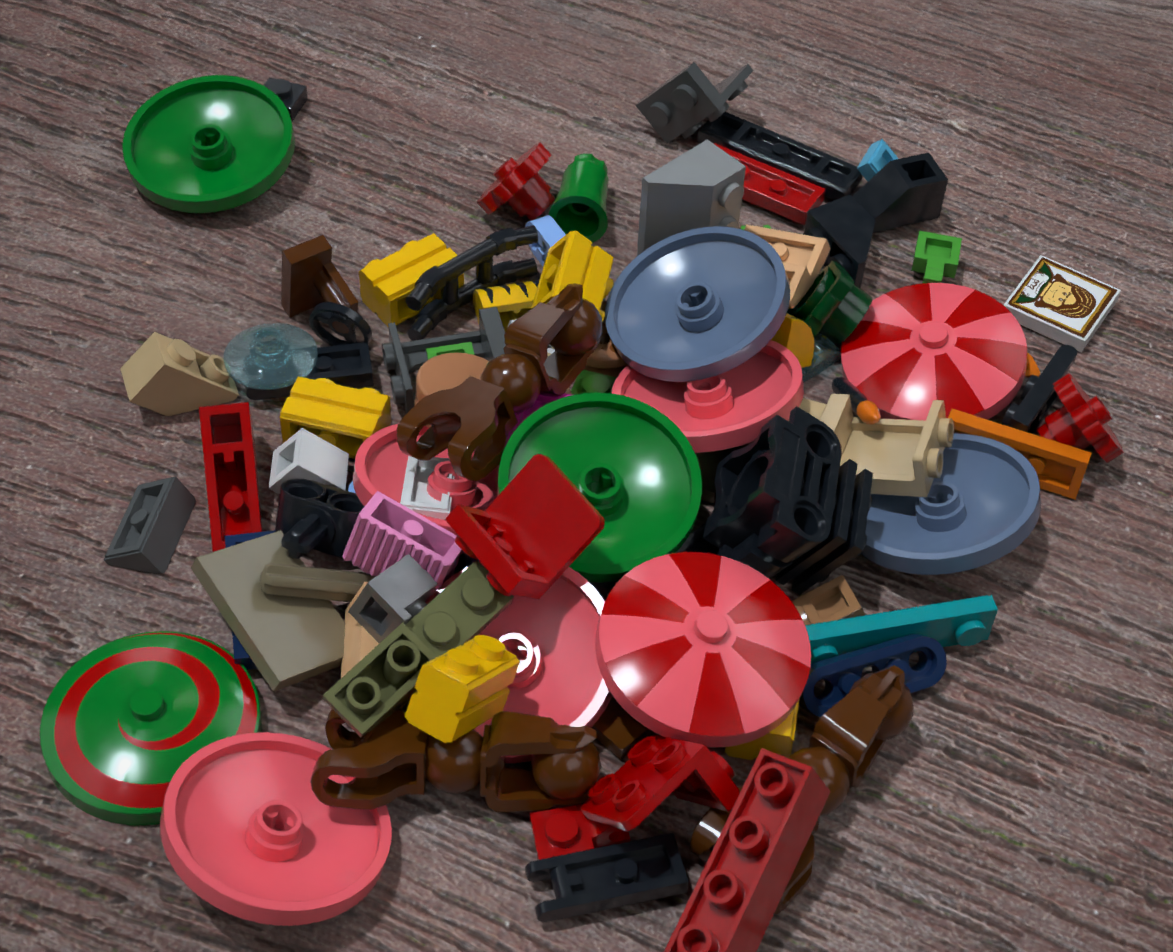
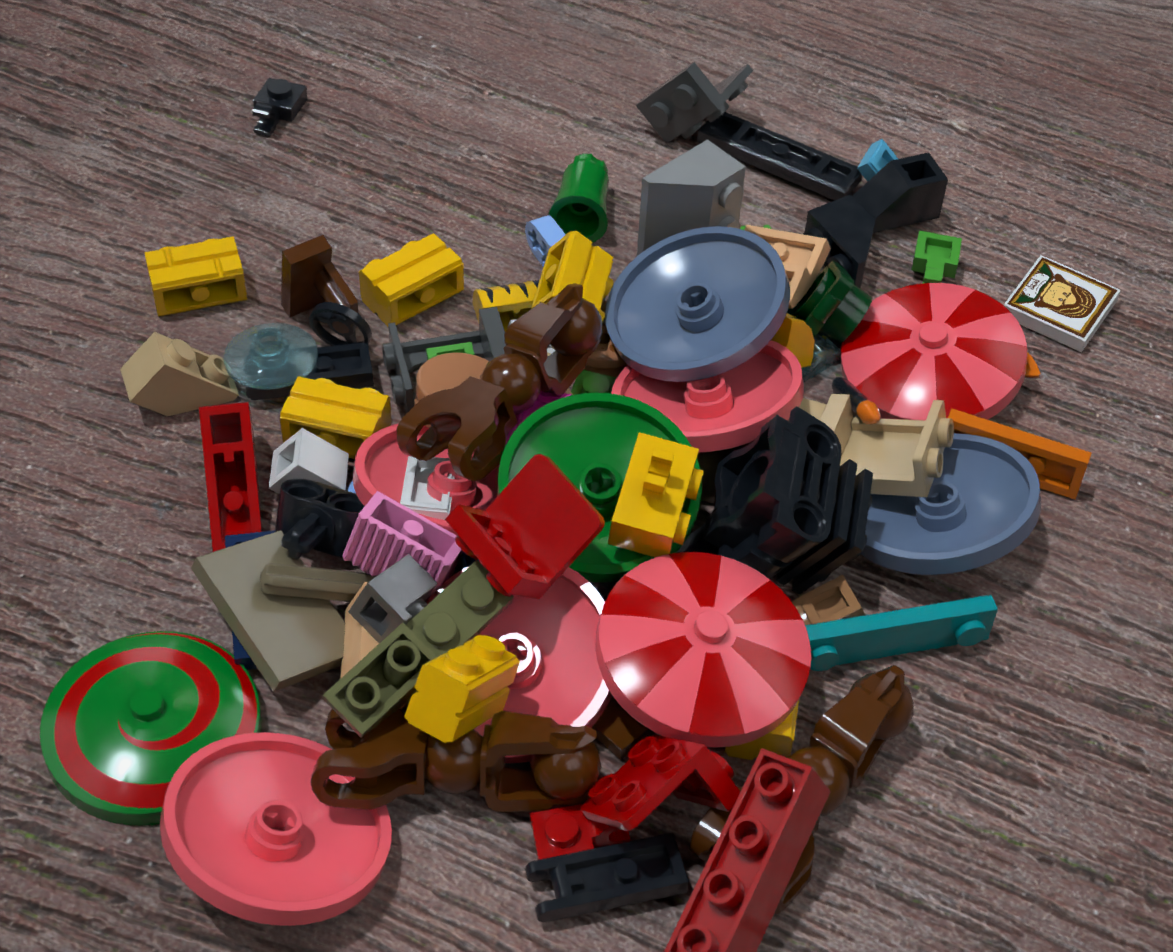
dark grey slope [104,477,196,574] -> none
green dish [122,75,295,213] -> none
black piece [405,225,538,341] -> none
red plant [477,142,556,221] -> none
red plate [714,143,826,225] -> none
dark blue plate [799,634,947,717] -> none
black hinge [1001,345,1077,434] -> none
red plant [1037,373,1124,463] -> none
none -> yellow brick [144,236,247,317]
none -> yellow brick [608,432,704,557]

